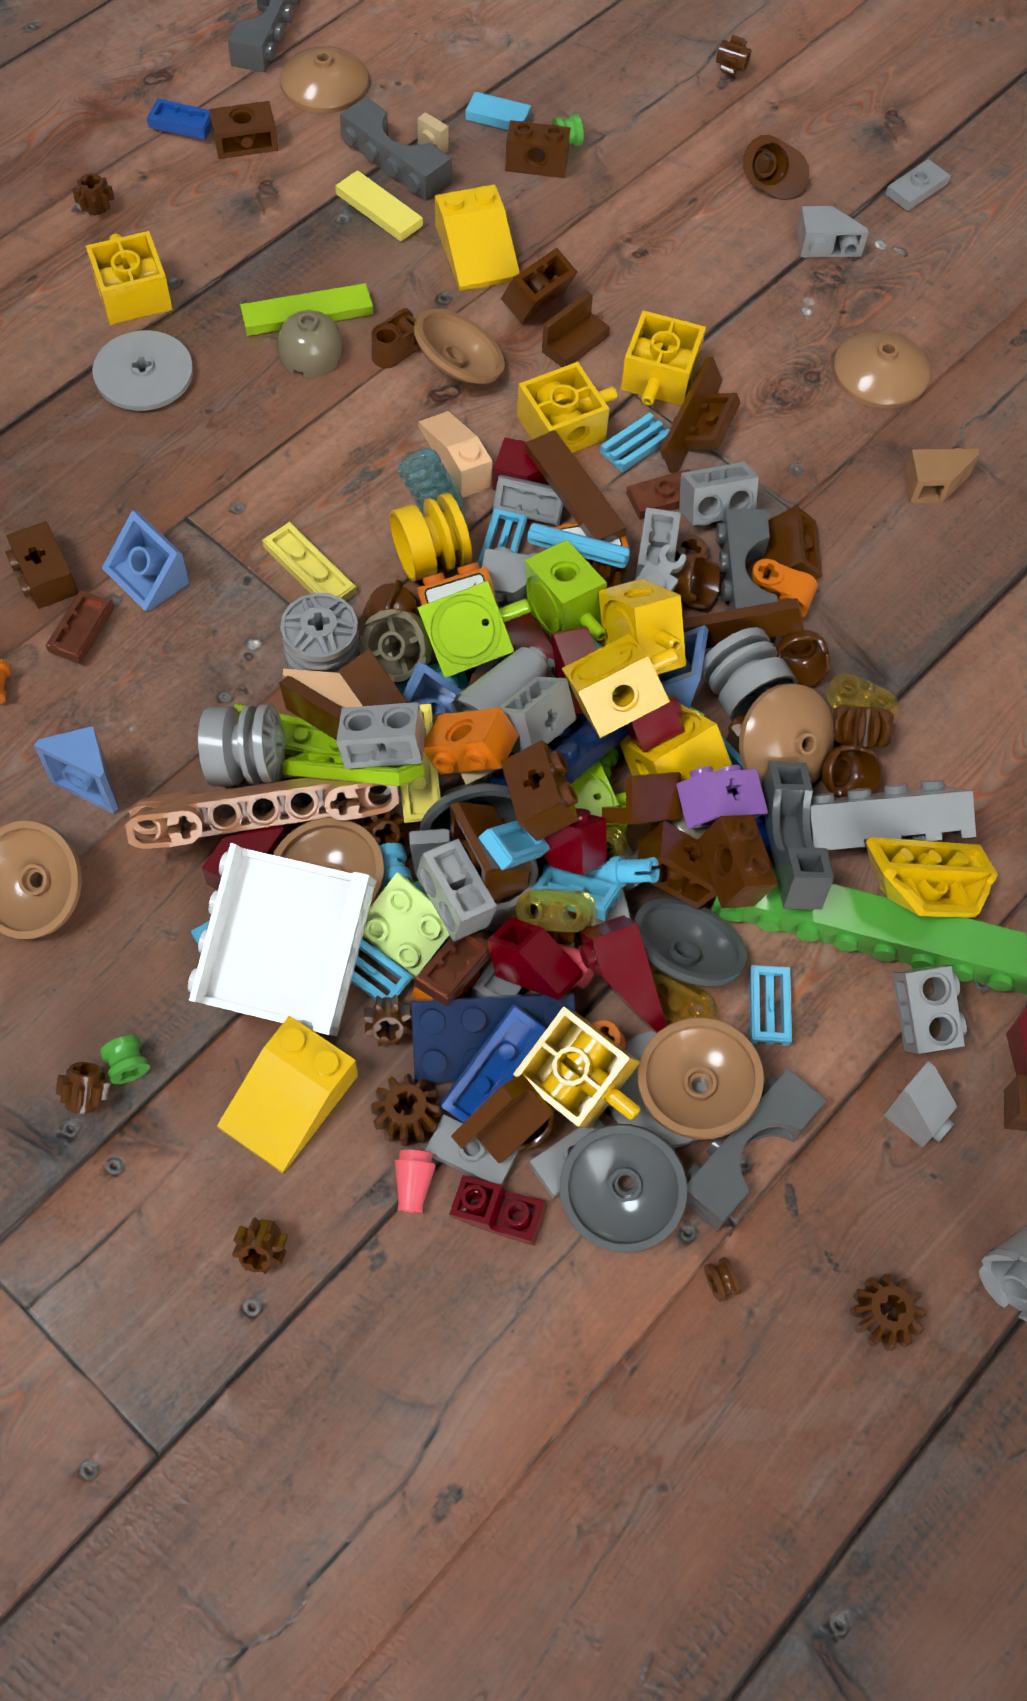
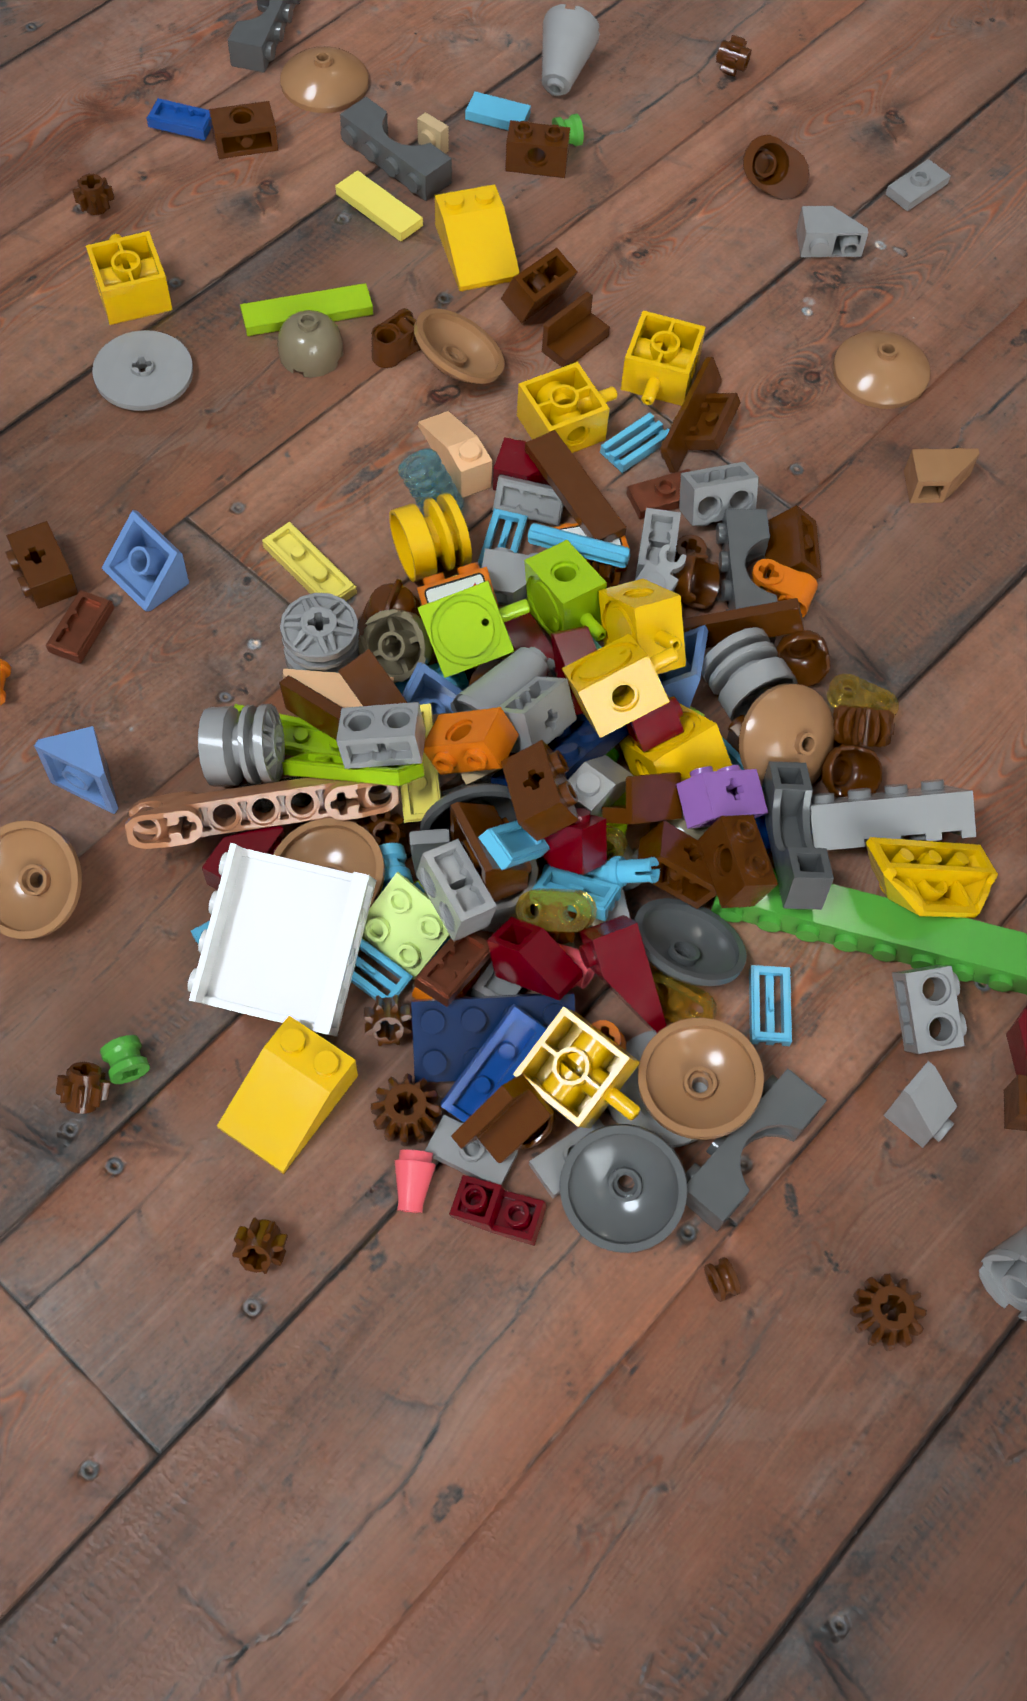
none -> light grey cone [542,4,600,96]
none -> light grey slope [567,755,634,817]

